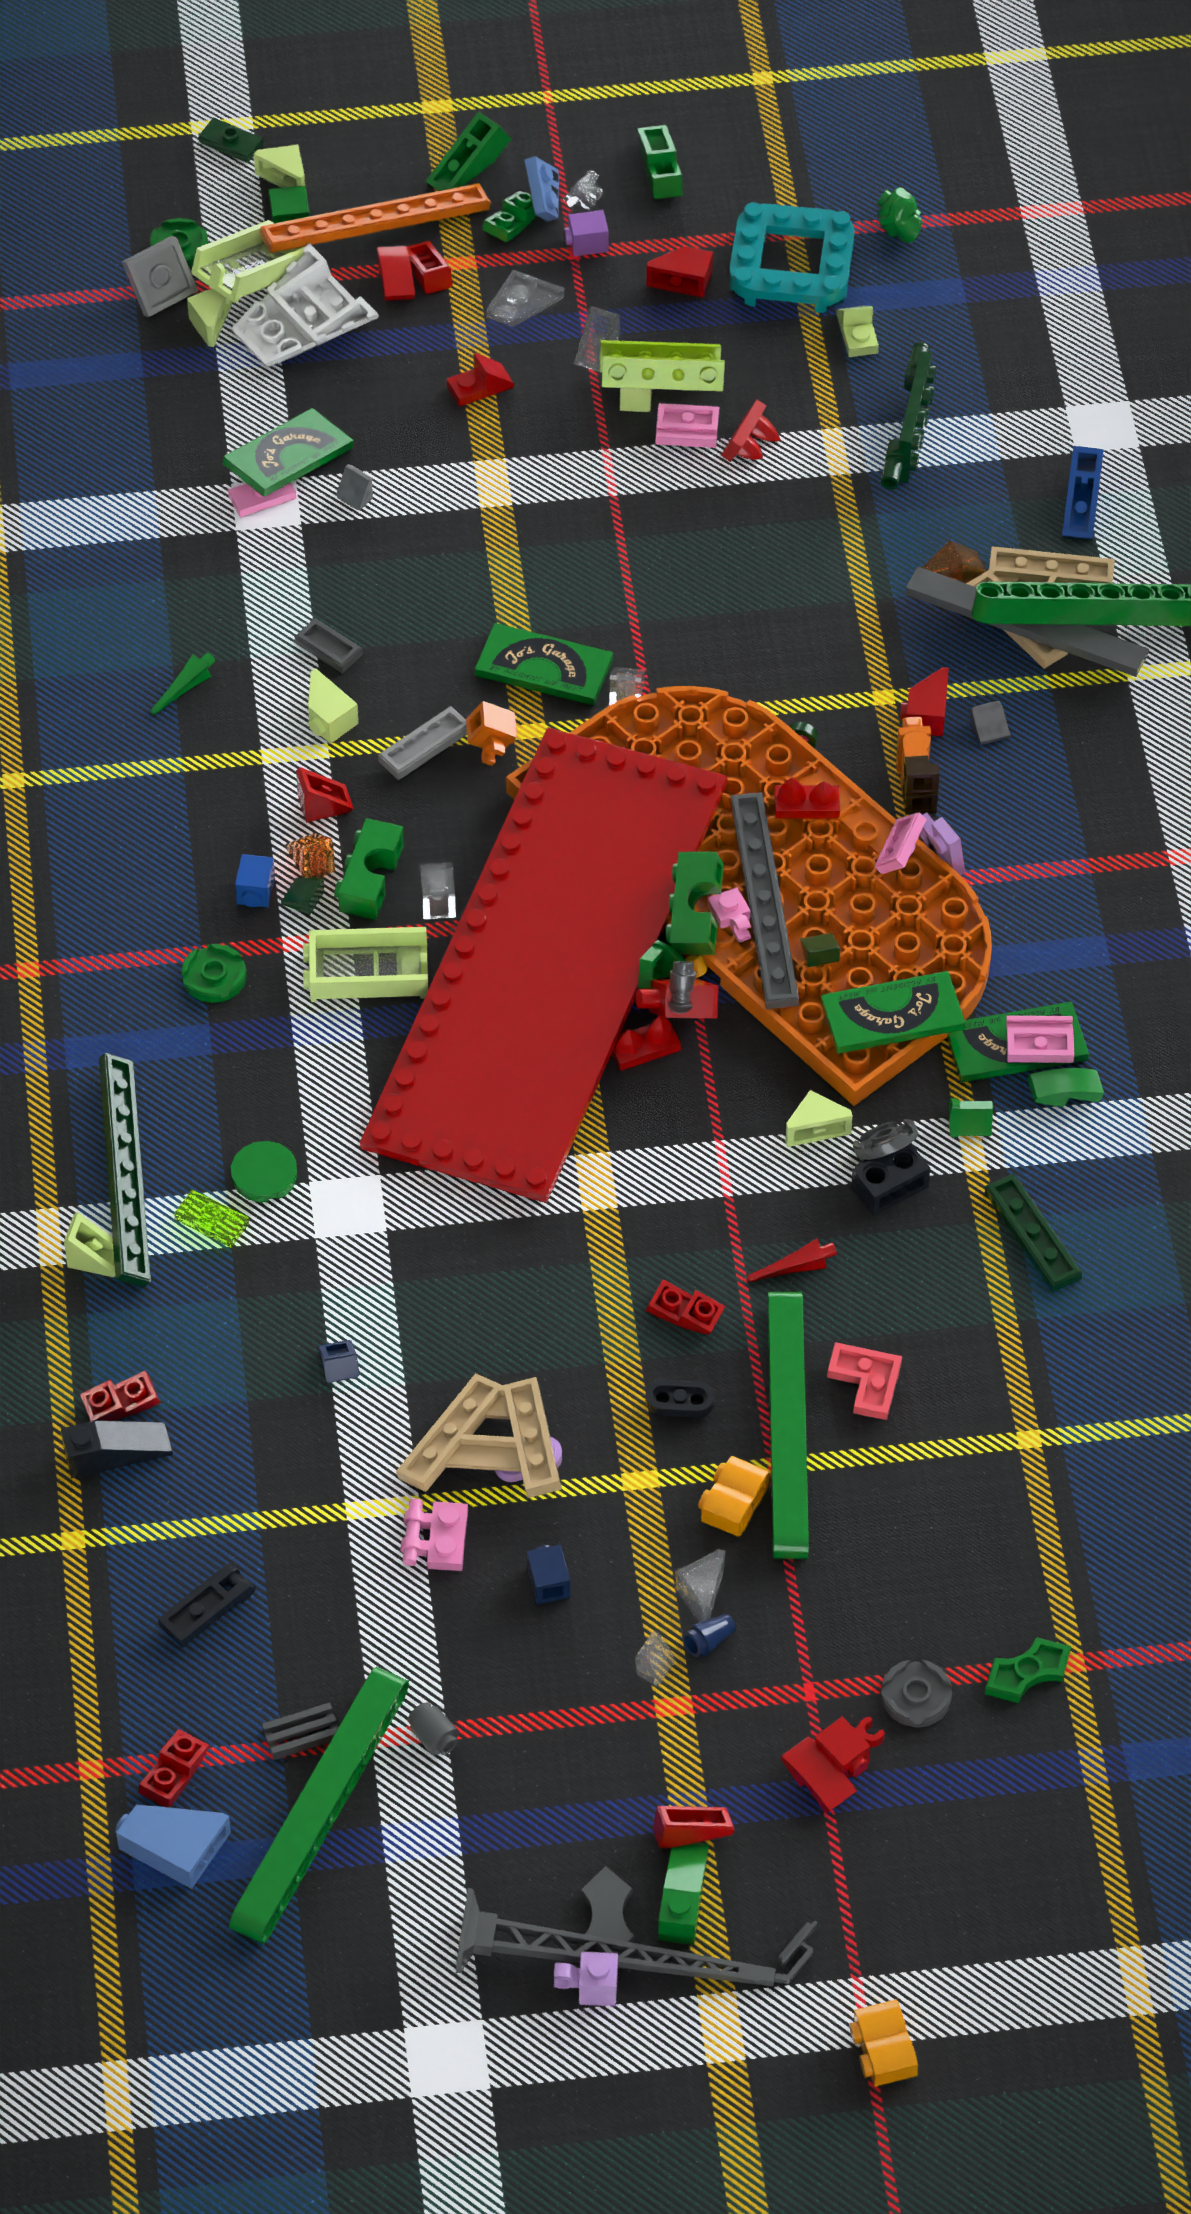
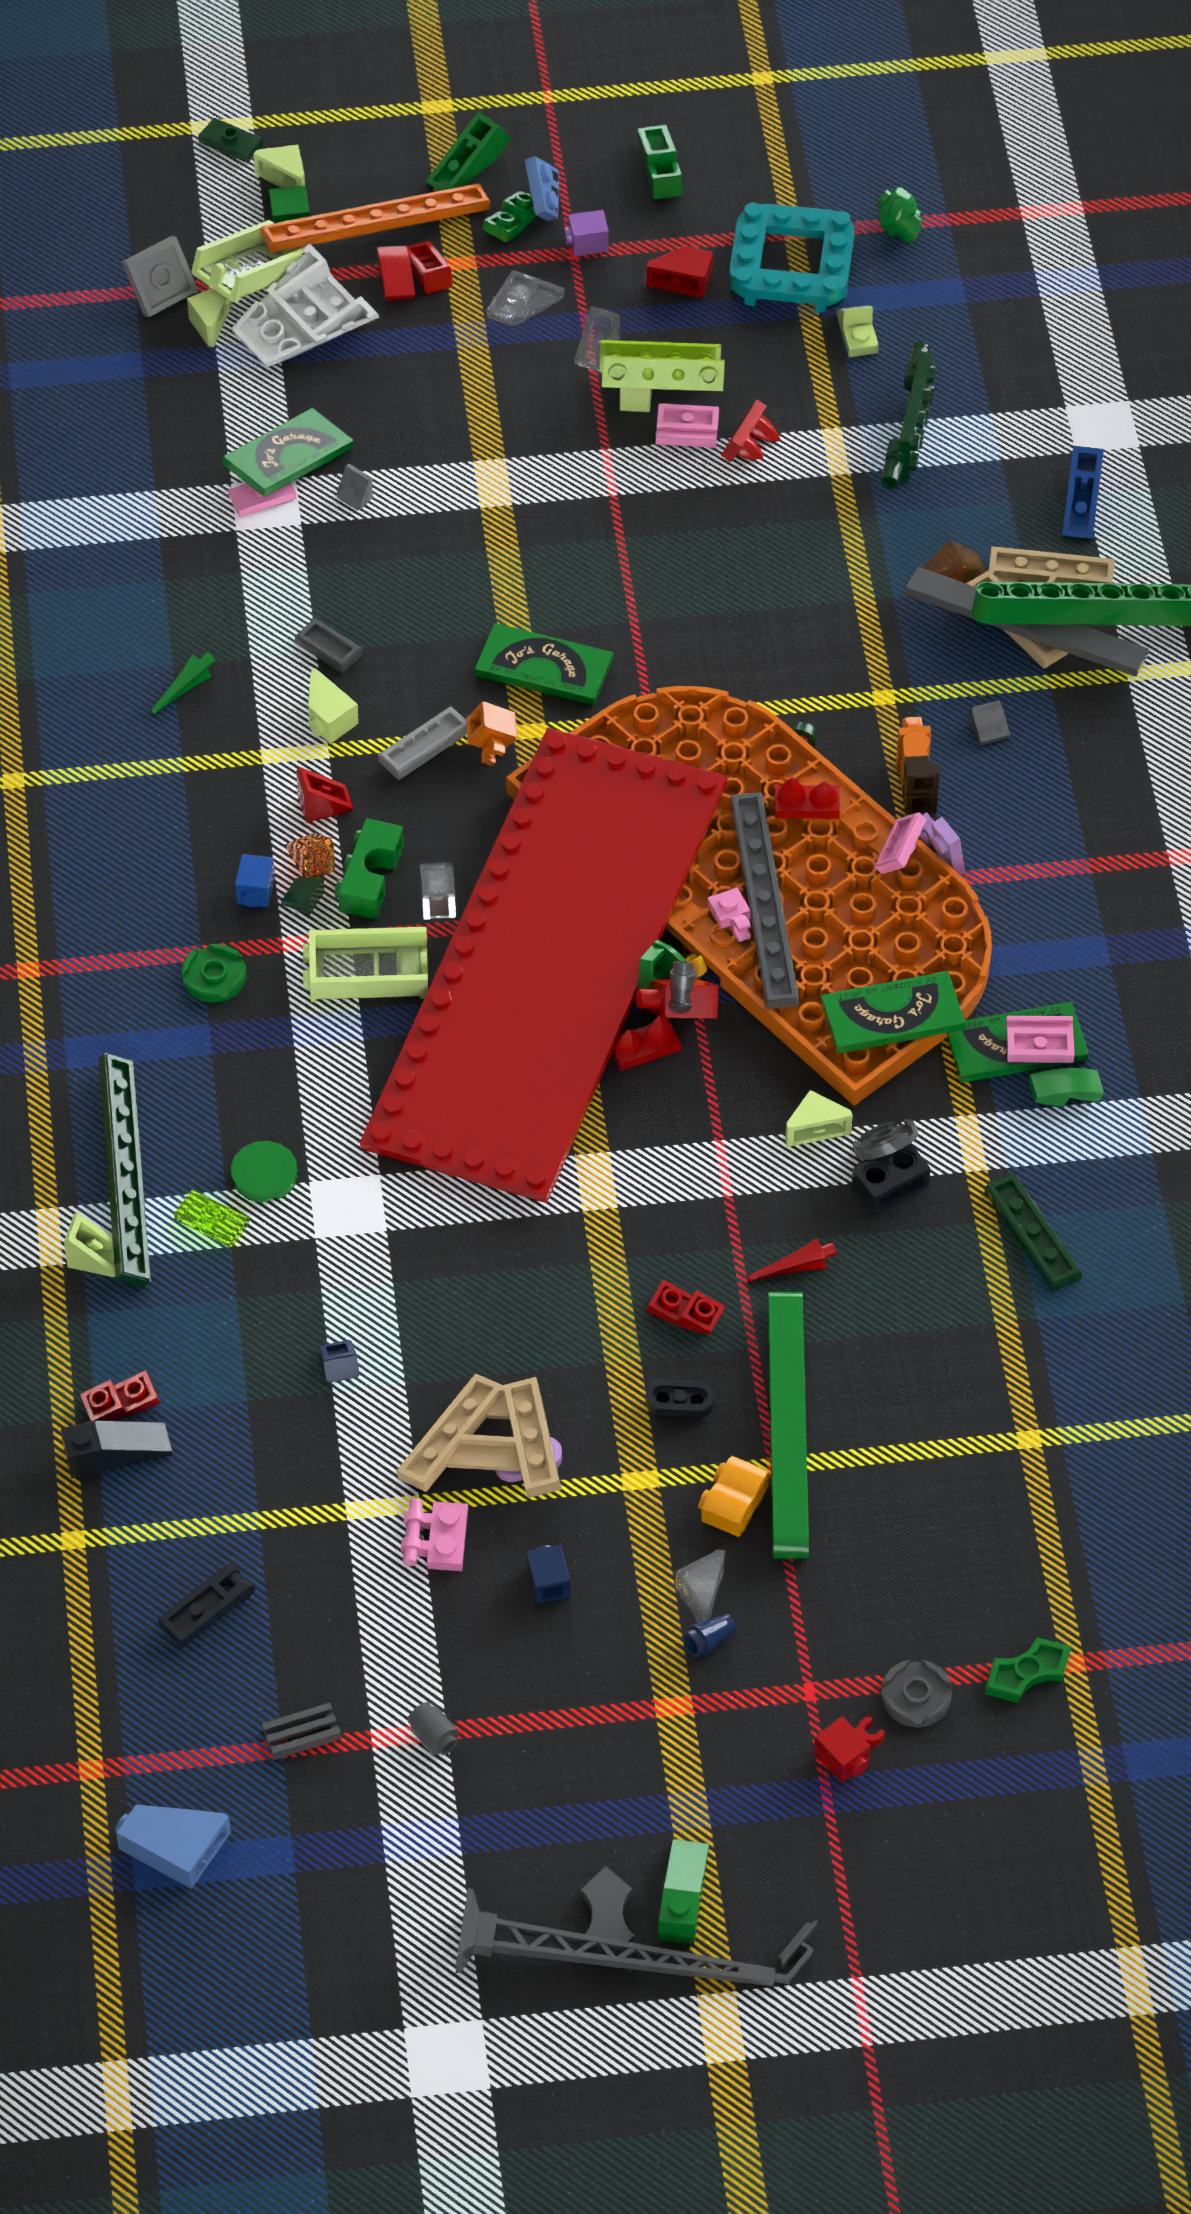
red slope [138,1729,209,1808] -> none
green tile [149,218,209,267] -> none
green beam [229,1667,409,1944] -> none
red slope [447,353,514,407] -> none
lavender brick [554,1952,618,2006] -> none
clear tile [563,169,604,210] -> none
clear slope [610,667,646,705] -> none
clear slope [636,1631,675,1685] -> none
red slope [653,1806,734,1848] -> none
green arch [666,852,724,955] -> none
red slope [779,1736,857,1813] -> none
dark green slope [800,933,840,967] -> none
coral plate [827,1342,902,1420] -> none
light orange brick [849,1999,918,2087] -> none
red slope [900,667,949,736] -> none
green tile [947,1098,993,1138] -> none

